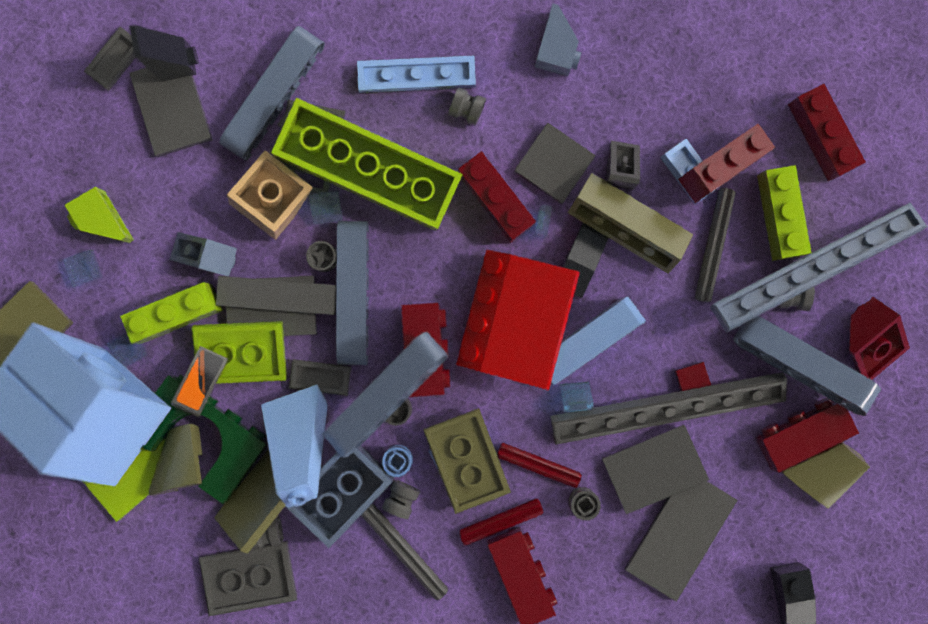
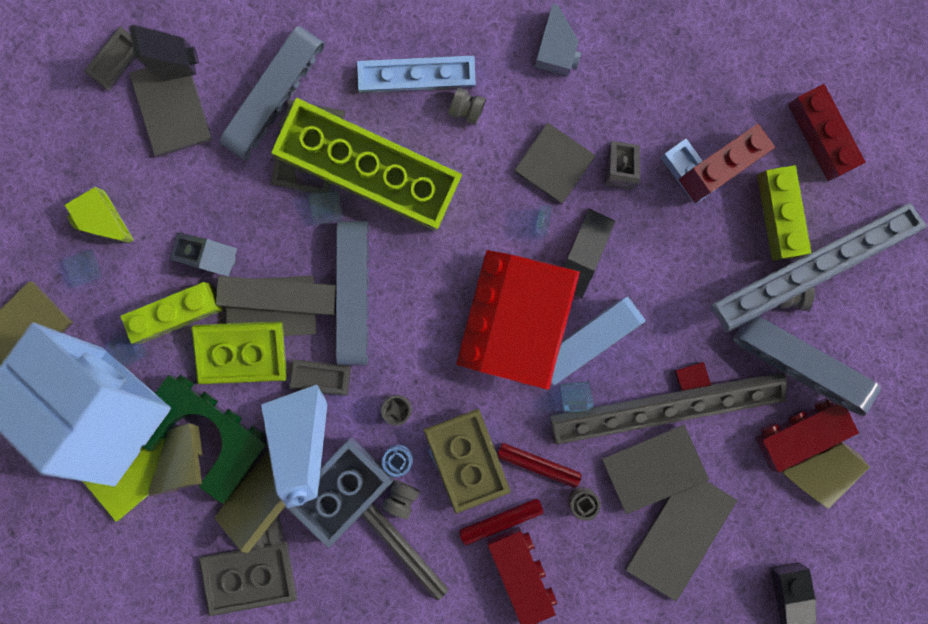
slope [171,346,228,417] -> none
tan slope [227,150,313,240] -> none
dark grey wheel [306,241,337,272] -> none
sand blue beam [323,332,448,458] -> none
dark red brick [401,303,451,397] -> none
dark red brick [458,151,536,243] -> none
olive brick [567,173,693,274] -> none
dark grey axle [695,188,736,302] -> none
dark red slope [850,297,910,380] -> none

